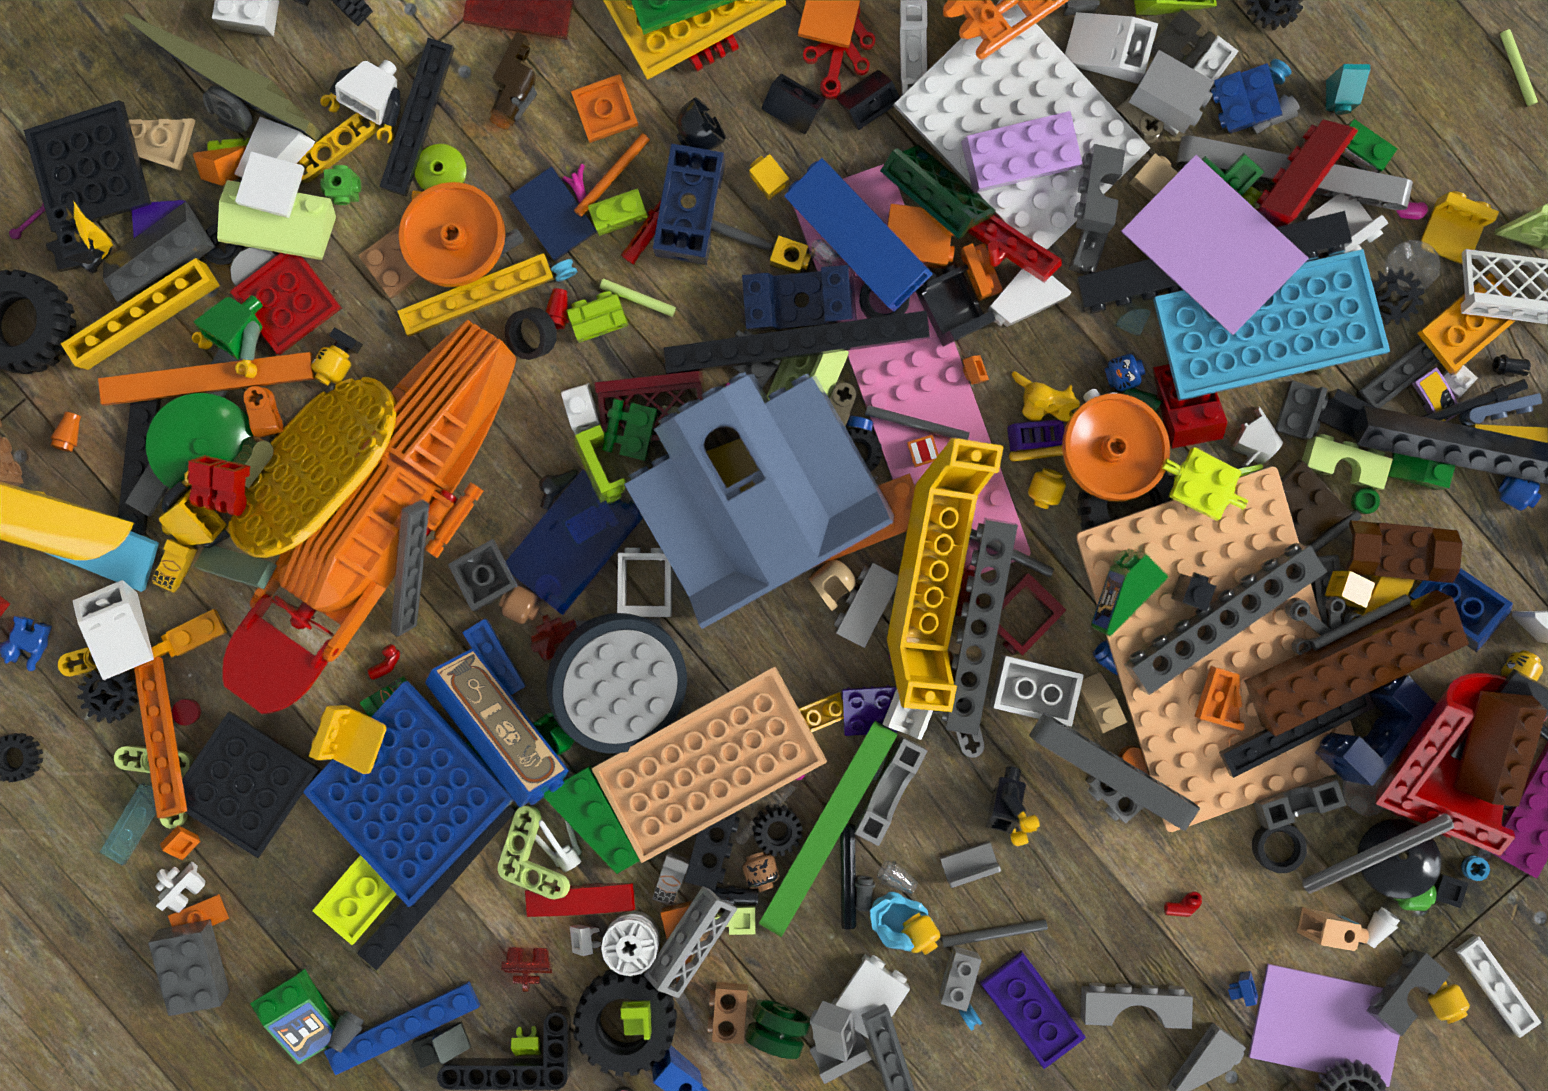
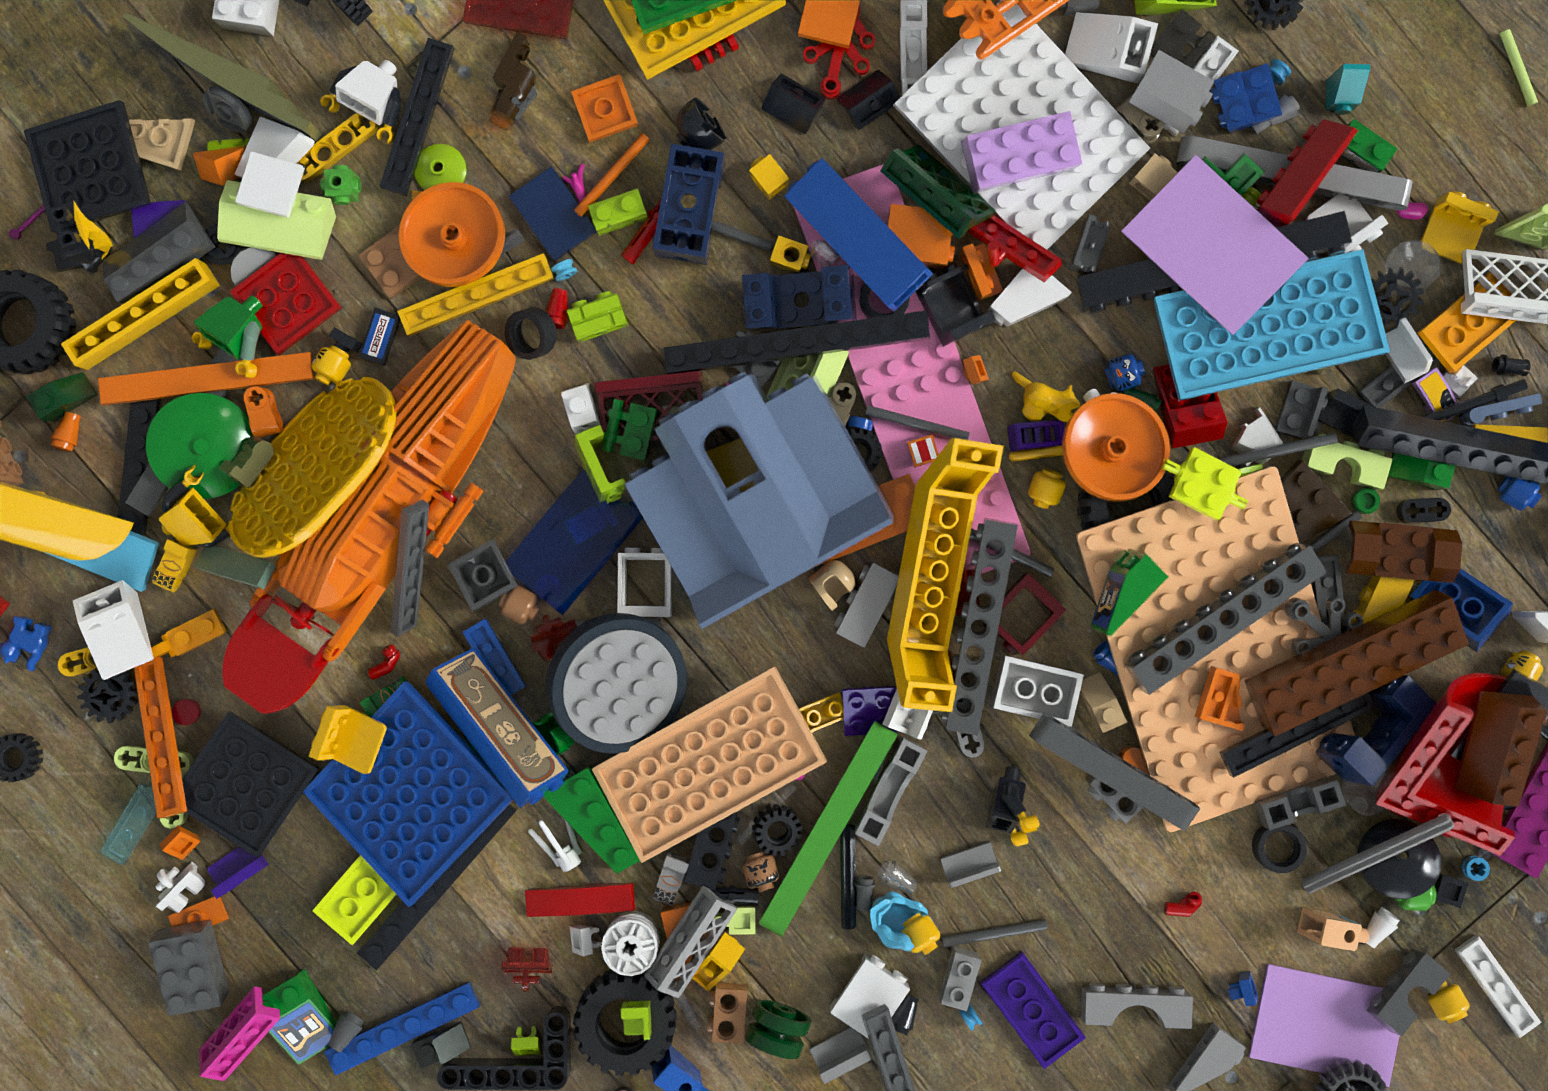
red legs [188,455,250,516] -> none
yellowish green beam [498,806,570,899] -> none
black animal [539,469,578,510] -> none
yellowish green bar [600,278,676,317] -> none
light grey brick [810,1001,857,1062] -> none
dark grey arch [1074,144,1125,234] -> none
clear light blue tile [1115,309,1151,336] -> none
black brick [1171,572,1216,612] -> none
dark grey bar [1310,594,1411,651] -> none
brick [1325,571,1375,608] -> none
none -> dark green slope [26,372,97,422]
none -> dark pink fence [199,986,280,1081]
none -> dark purple panel [207,847,269,899]
none -> tile [358,307,401,366]
none -> yellow slope [692,932,745,991]
none -> black cone [892,994,919,1036]
none -> dark grey bar [1218,433,1338,466]
none -> white panel [1385,318,1433,384]
none -> black beam [1397,498,1451,523]

